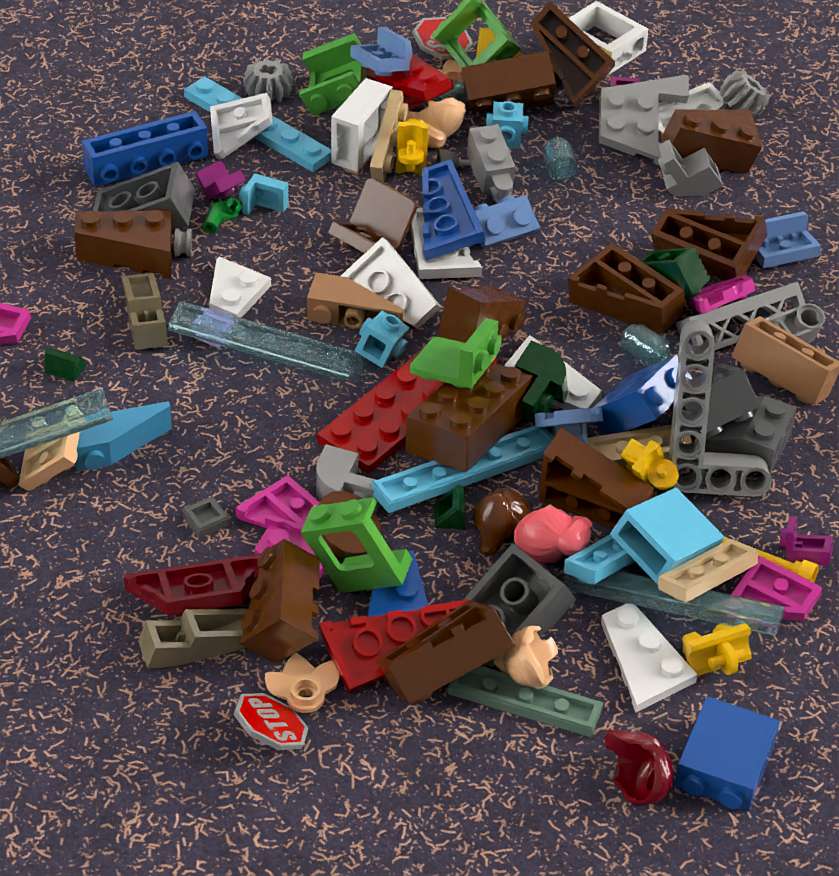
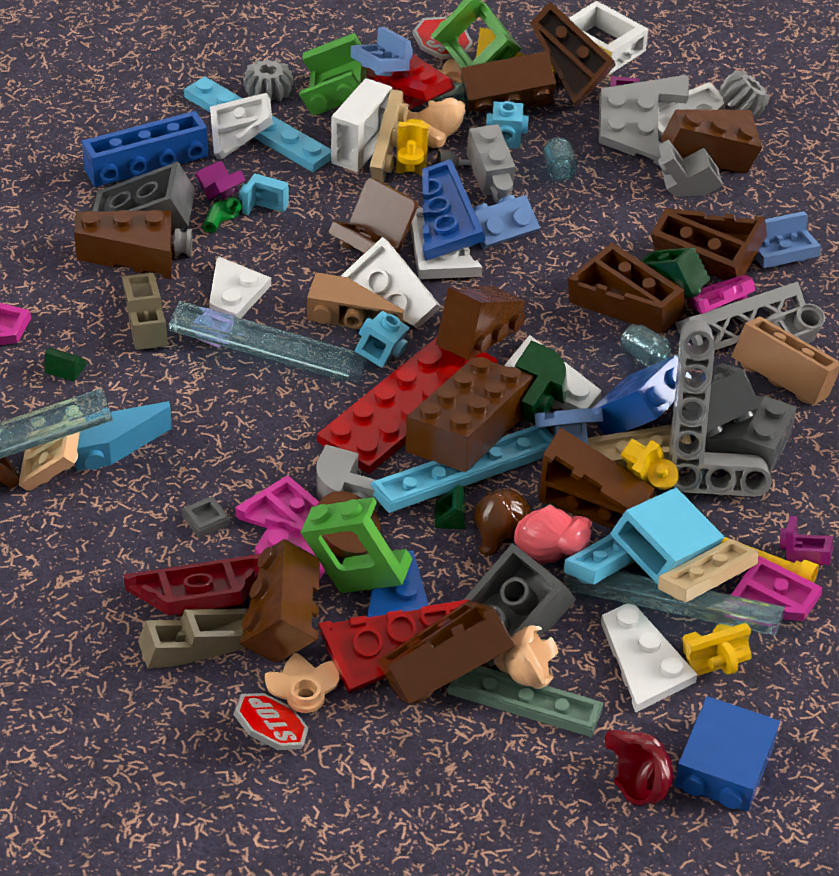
bright green bracket [410,318,502,389] -> none

